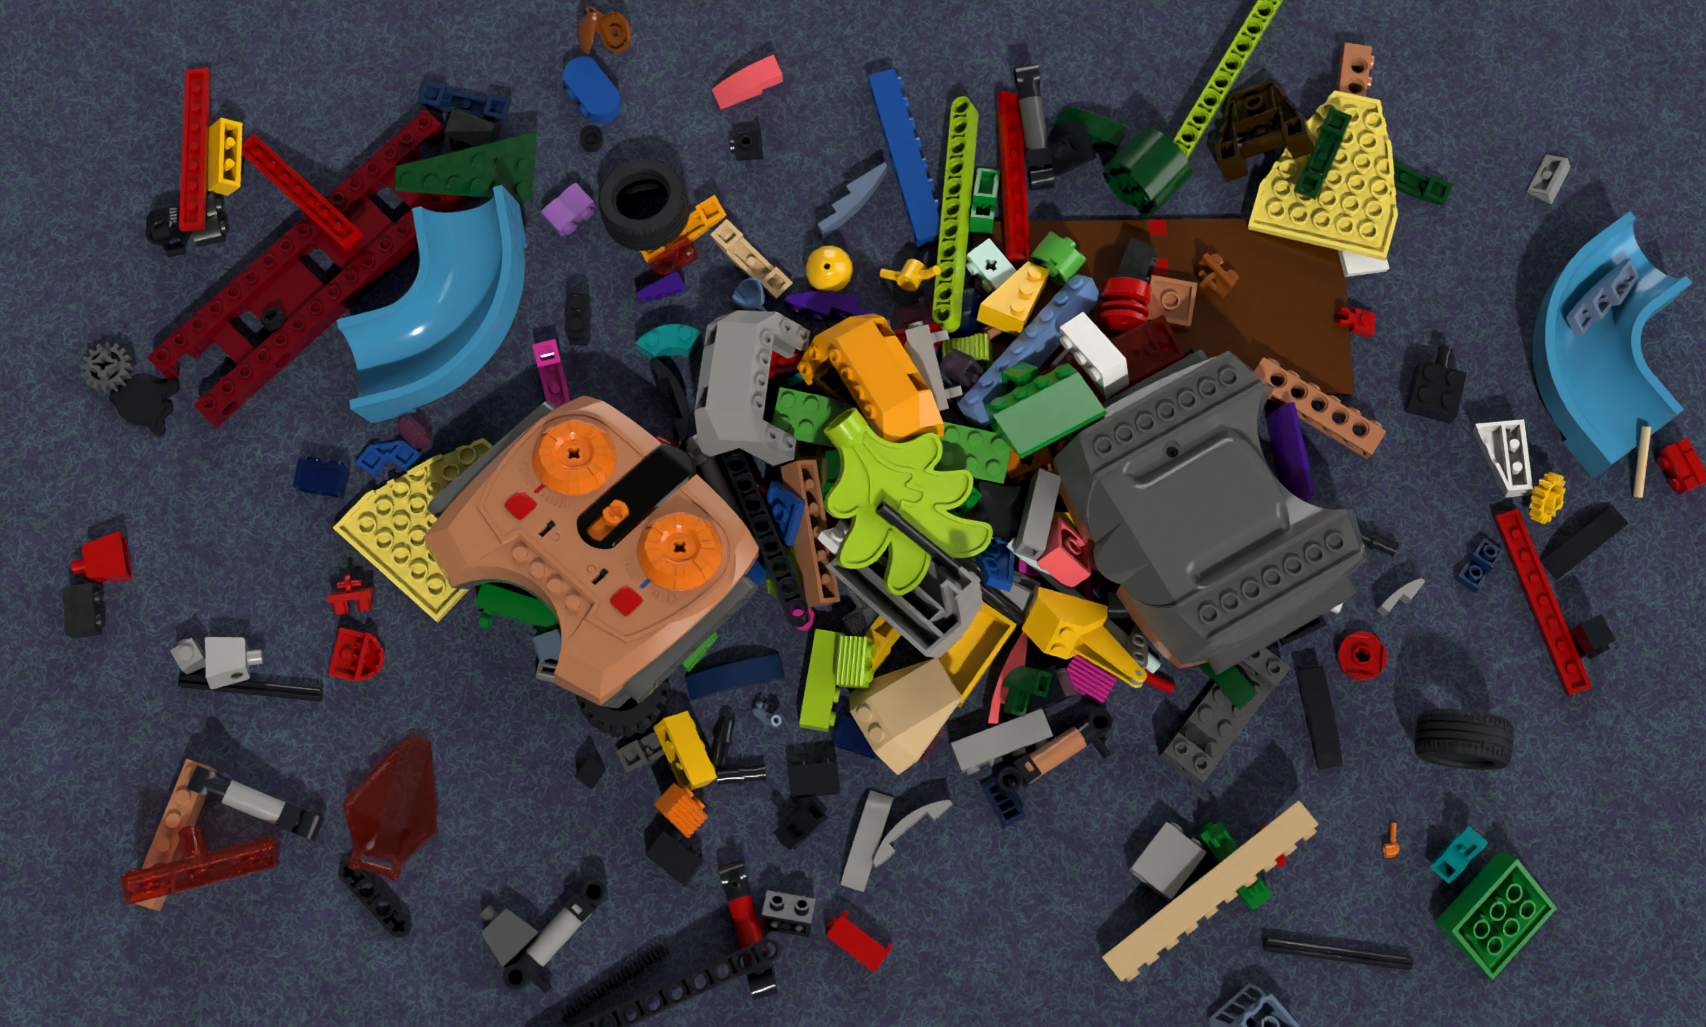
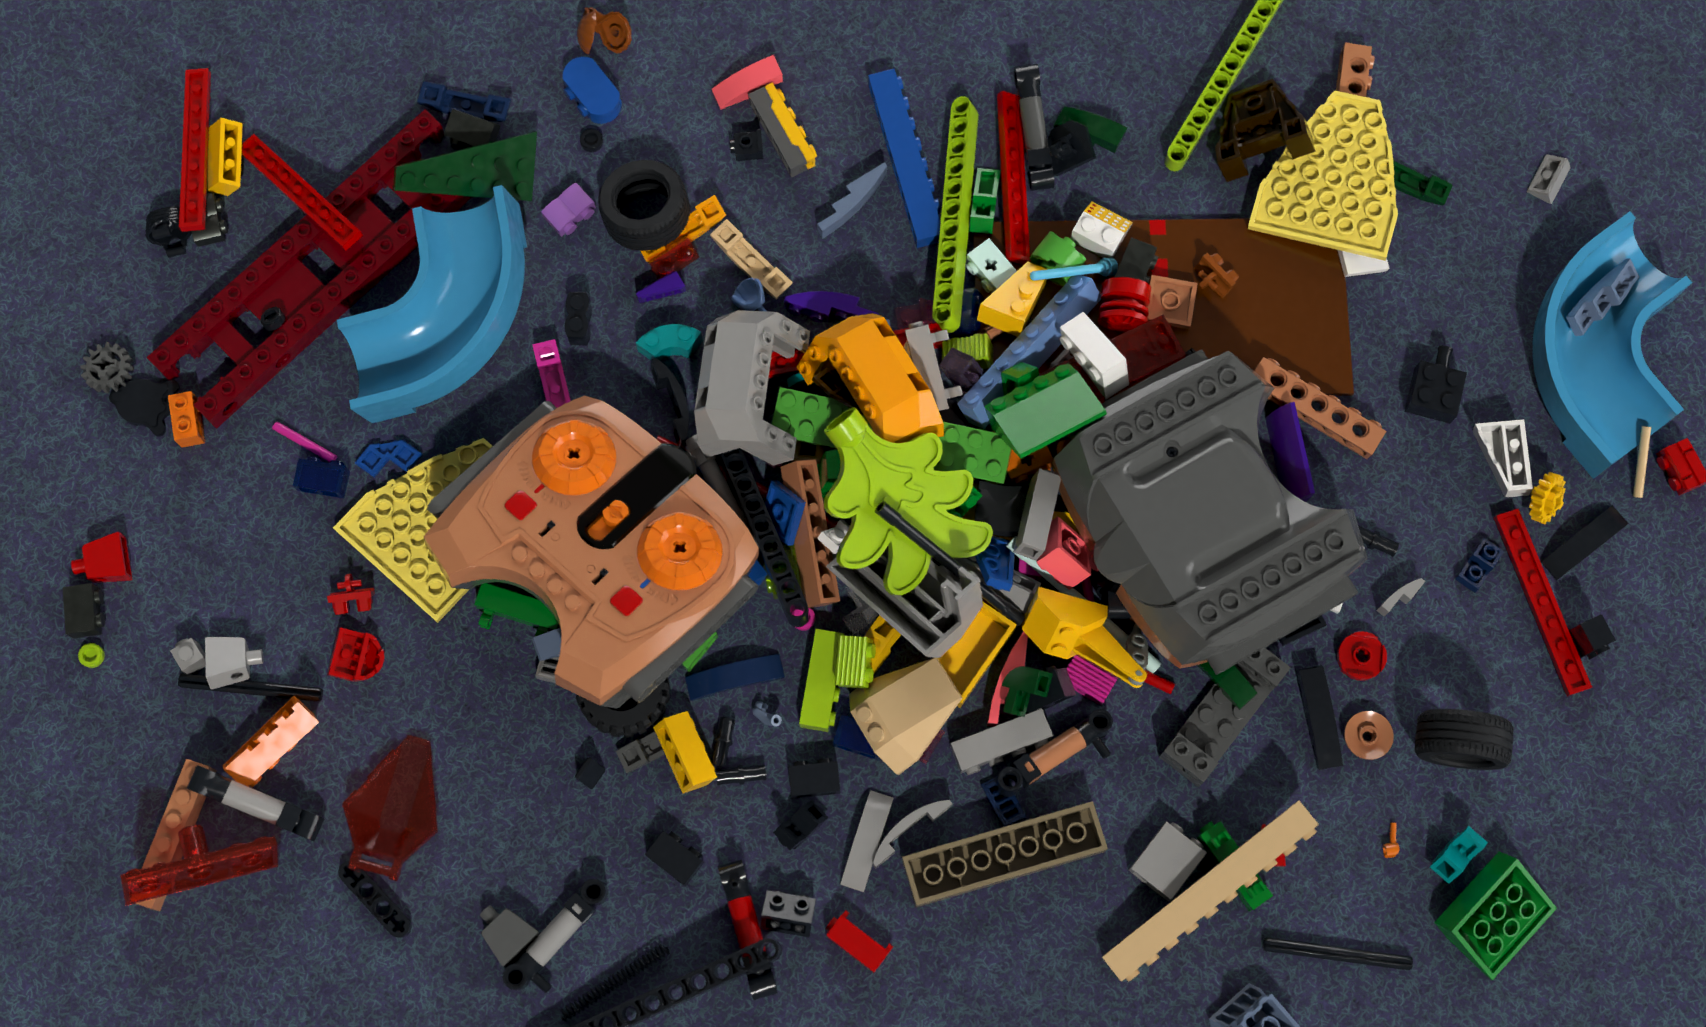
clear pink brick [396,415,432,449] -> none
orange brick [653,783,708,838] -> none
yellow piece [805,245,853,292] -> none
yellow piece [880,259,941,292] -> none
dark green brick [1103,127,1192,217] -> none
dark green slope [1293,108,1352,200] -> none
red plate [1335,307,1375,338] -> none
none -> lime tile [78,643,105,668]
none -> orange brick [168,391,205,448]
none -> wedge [222,696,319,788]
none -> dark pink bar [272,421,337,464]
none -> piece [748,82,817,178]
none -> dark tan brick [901,801,1108,908]
none -> medium azure piece [1030,257,1118,281]
none -> white slope [1070,201,1133,258]
none -> nougat dish [1344,711,1394,760]

